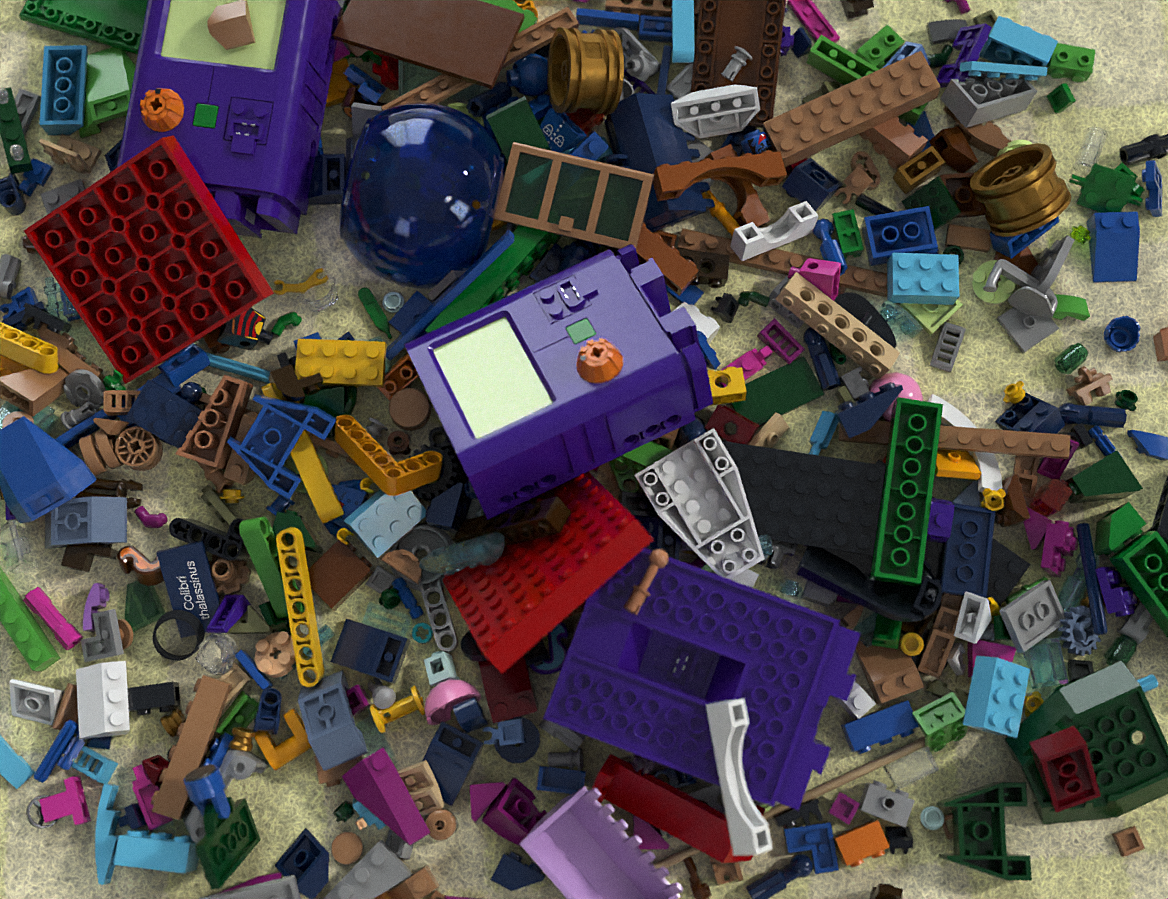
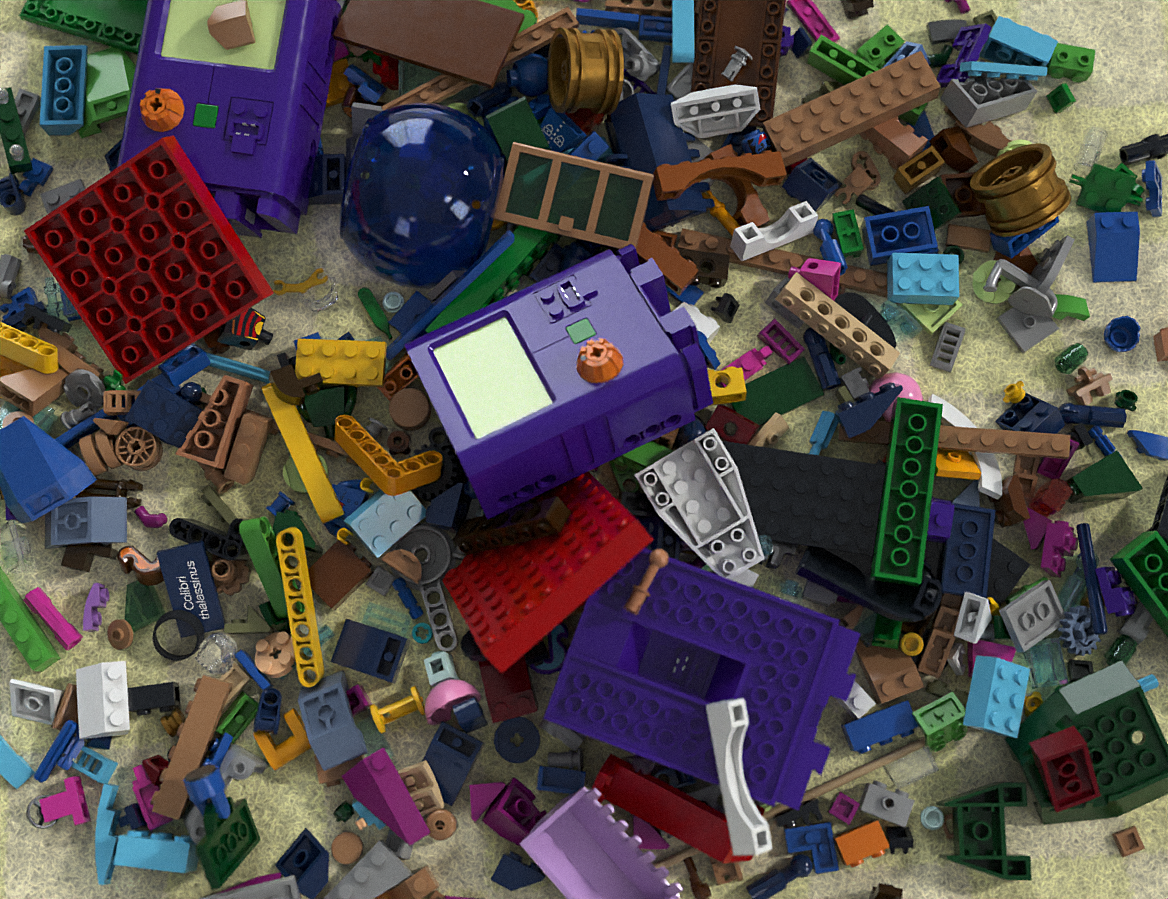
tan bracket [39,134,101,173] -> none
light grey plate [81,609,124,662] -> none
dark purple slope [206,594,251,633] -> none
yellow plate [220,489,244,503] -> none
blue wedge [227,394,336,499] -> none
pearl gold wheel [229,727,256,751] -> none
green arm [270,312,302,337] -> none
light grey pin [367,678,396,709] -> none
dark green plate [379,588,401,609] -> none
clear light blue brick [419,532,505,575] -> none
medium blue plate [483,719,525,746] -> none
dark green arm [737,291,770,308] -> none
yellow plate [981,488,1006,511] -> none
clear neon green plate [1070,225,1091,245] -> none
green slope [1094,502,1147,556] -> none

